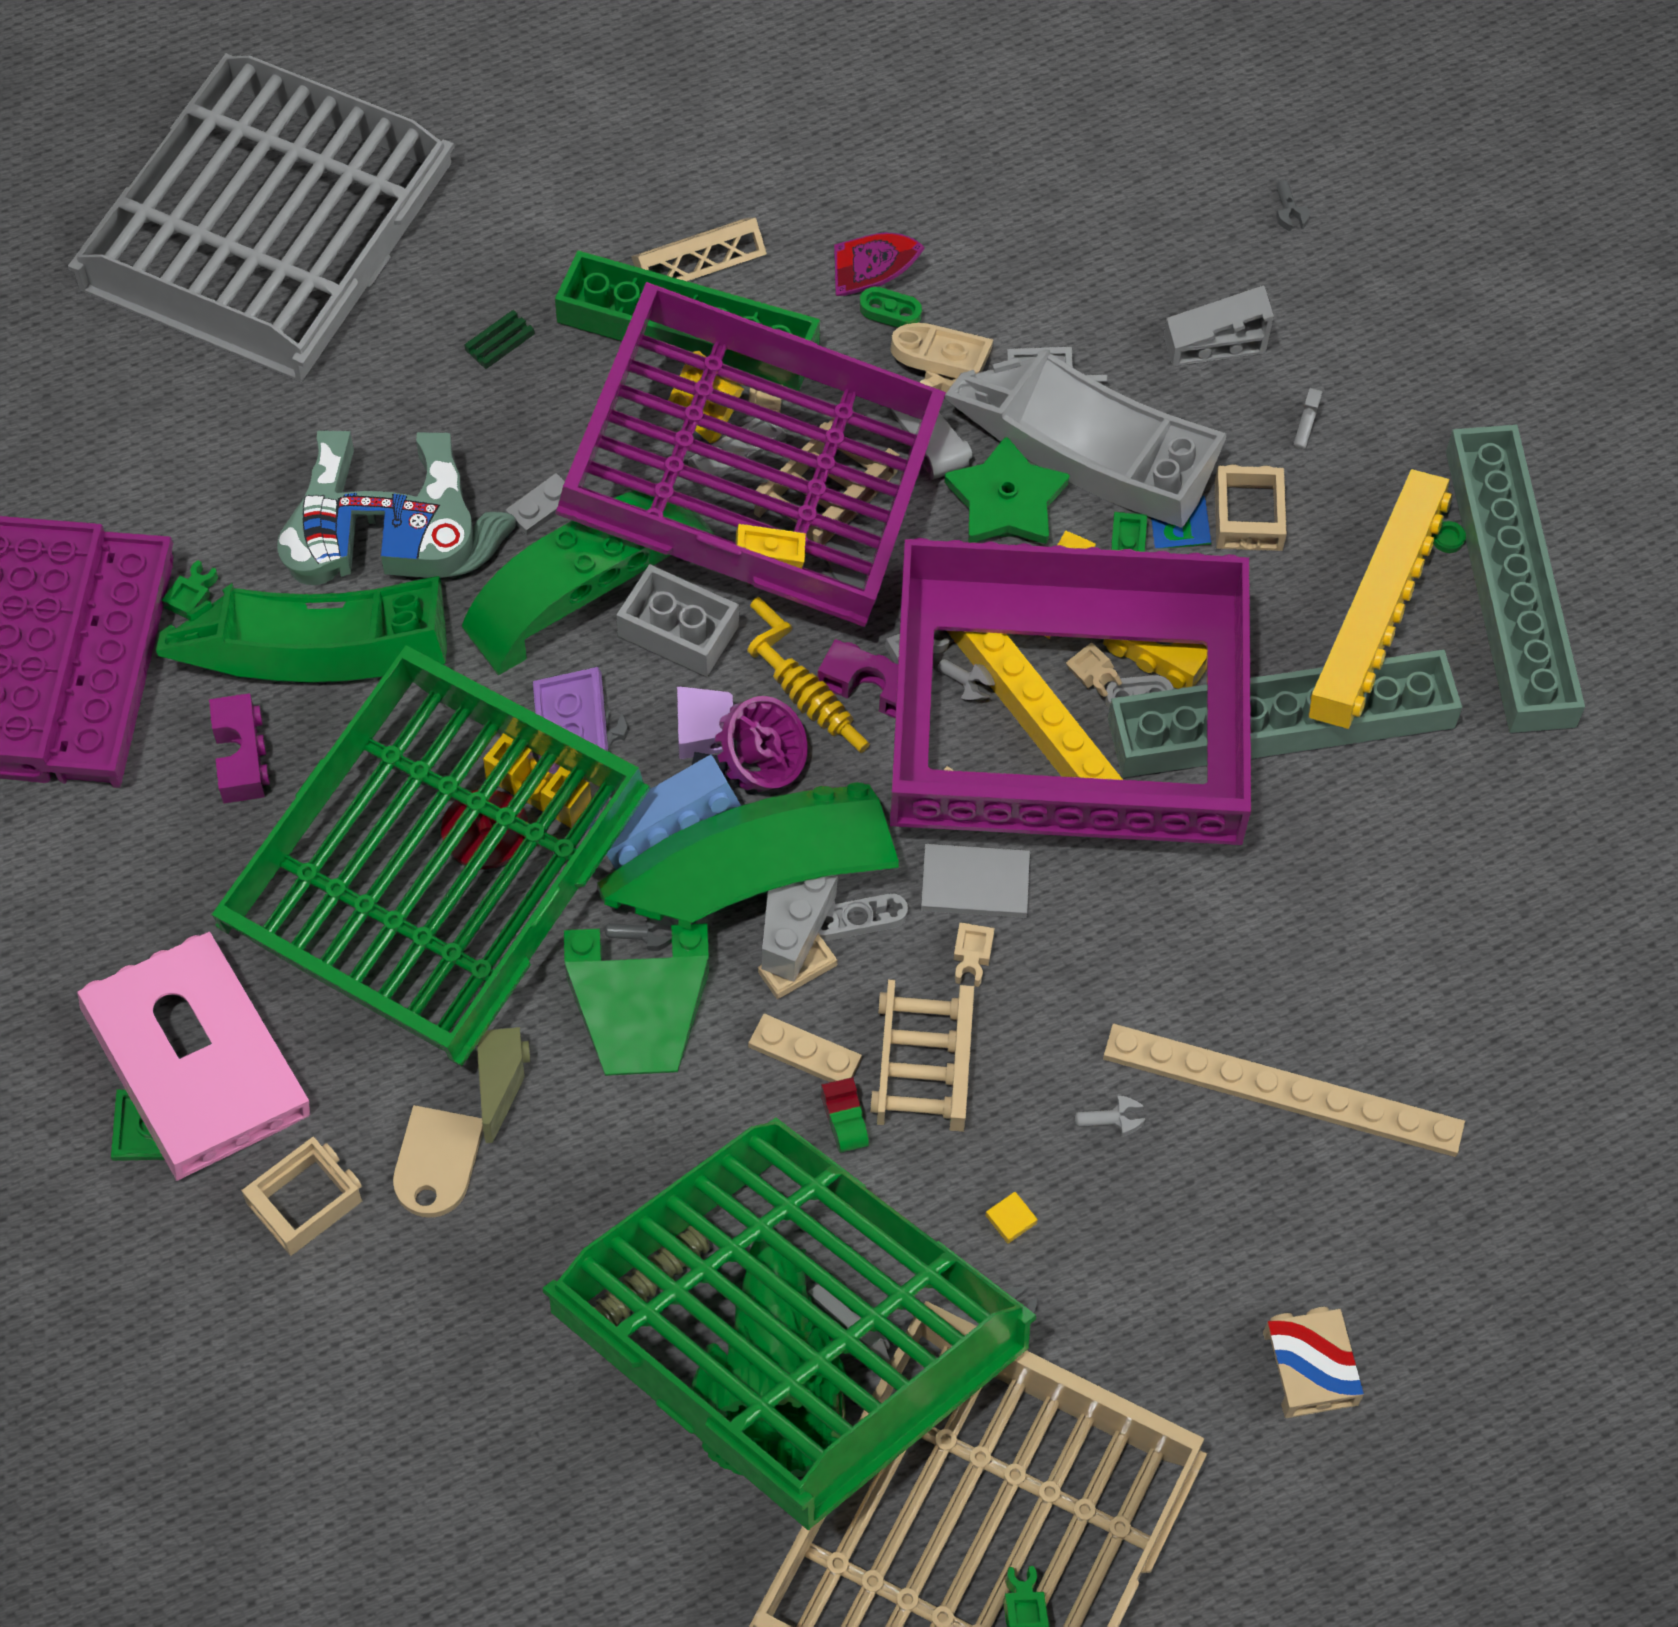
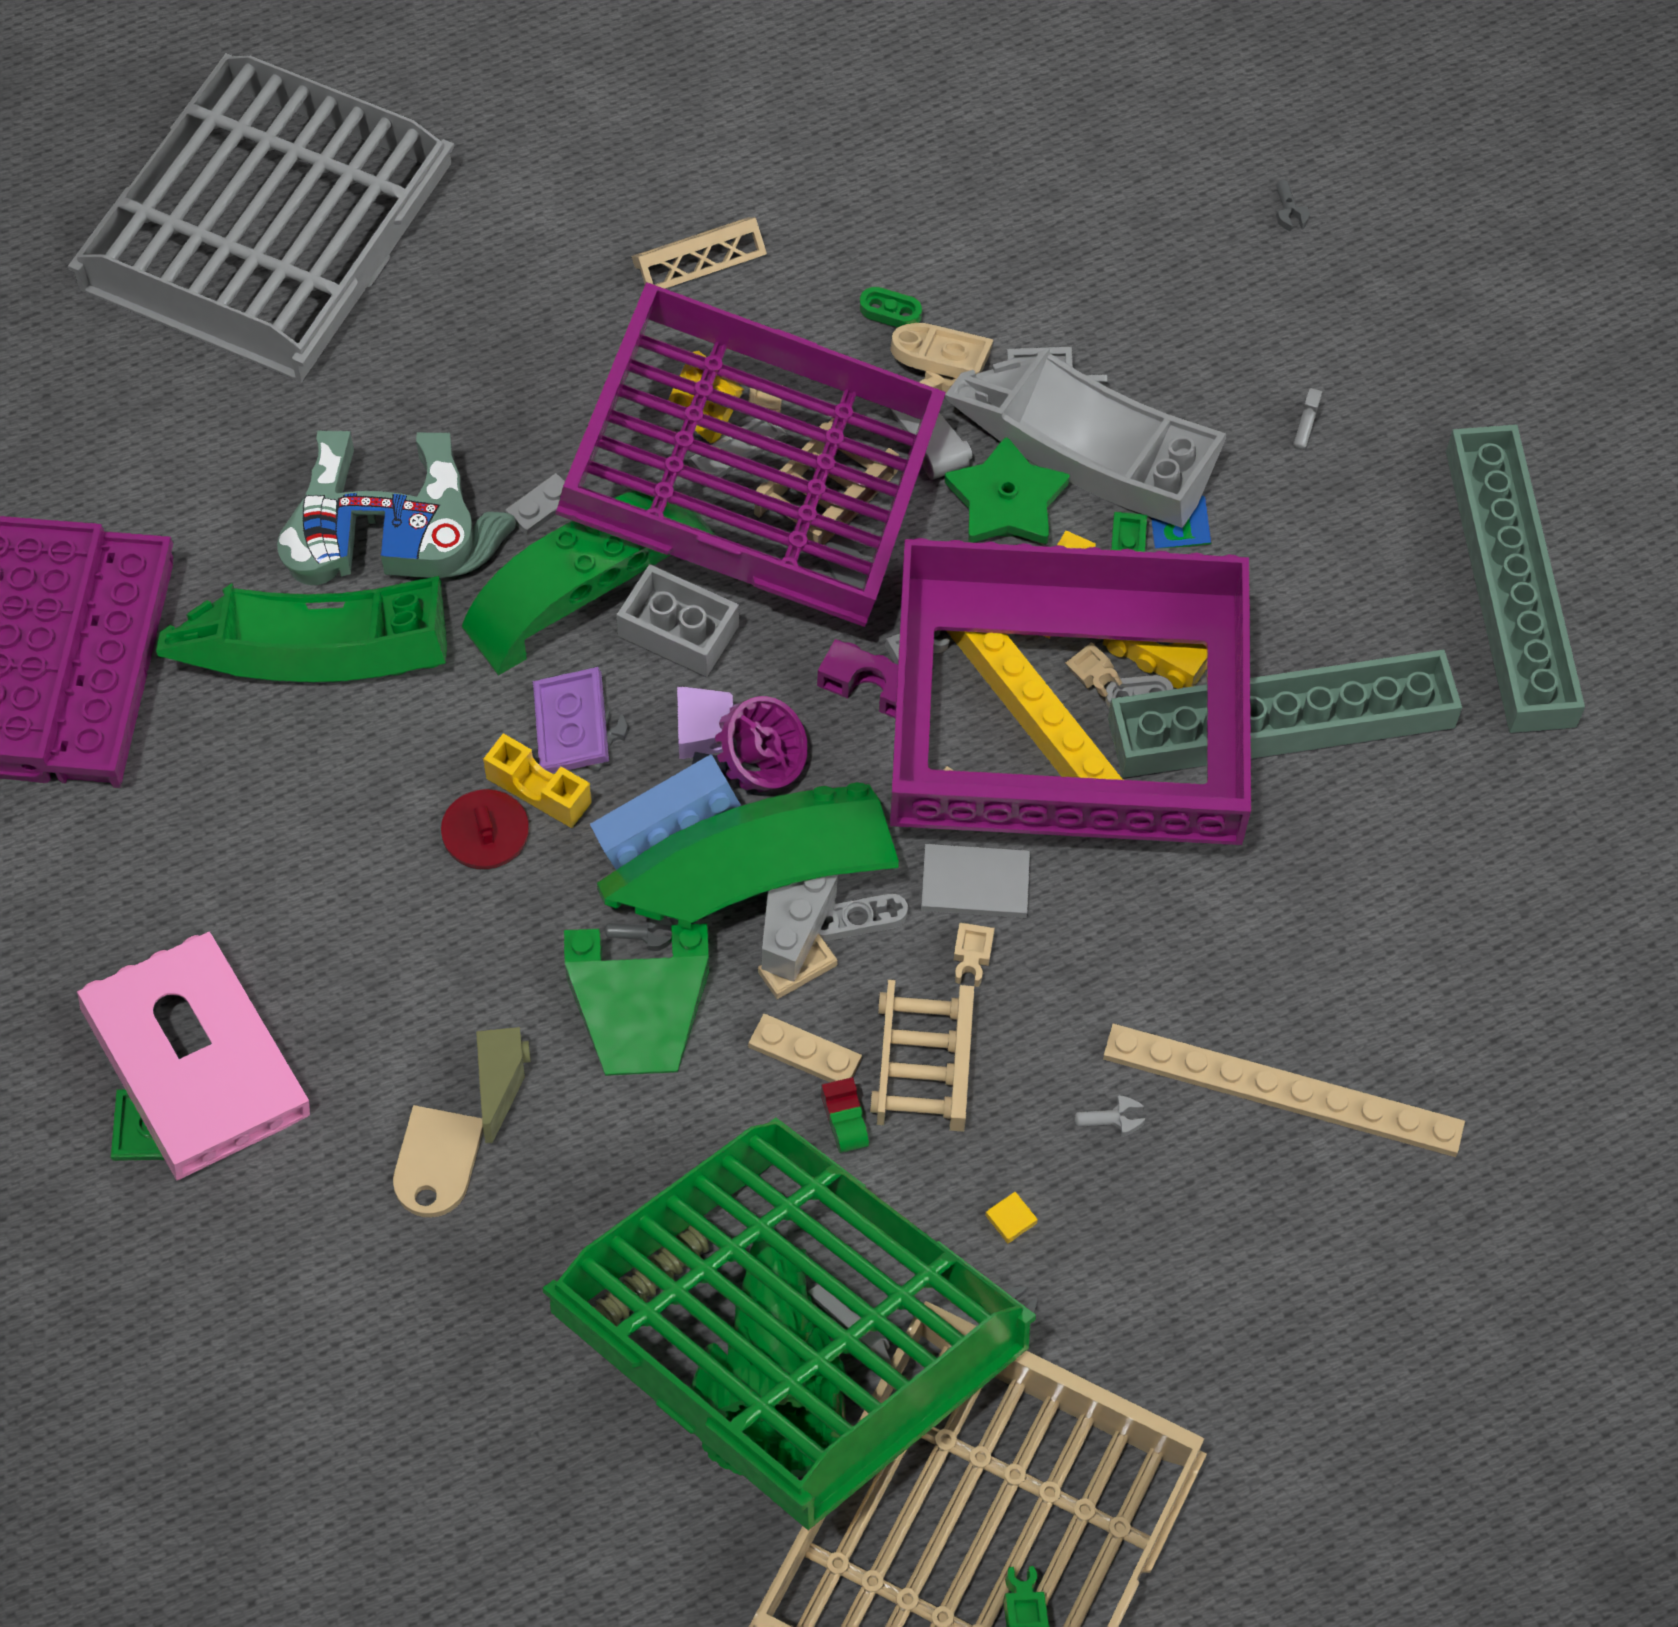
green plate [161,560,218,619] -> none
magenta arch [209,693,270,804] -> none
green bar [211,645,651,1067] -> none
tan window [241,1137,362,1256] -> none
dark green tile [464,310,535,369] -> none
green brick [555,250,820,391] -> none
yellow plate [735,524,806,569] -> none
yellow piece [747,597,870,753] -> none
shield [834,232,925,296] -> none
light grey bar [938,659,995,700] -> none
light grey wedge [1164,285,1274,366] -> none
tan window [1215,465,1287,551] -> none
panel [1263,1307,1364,1418] -> none
yellow brick [1309,469,1452,729] -> none
green tile [1432,521,1466,553] -> none

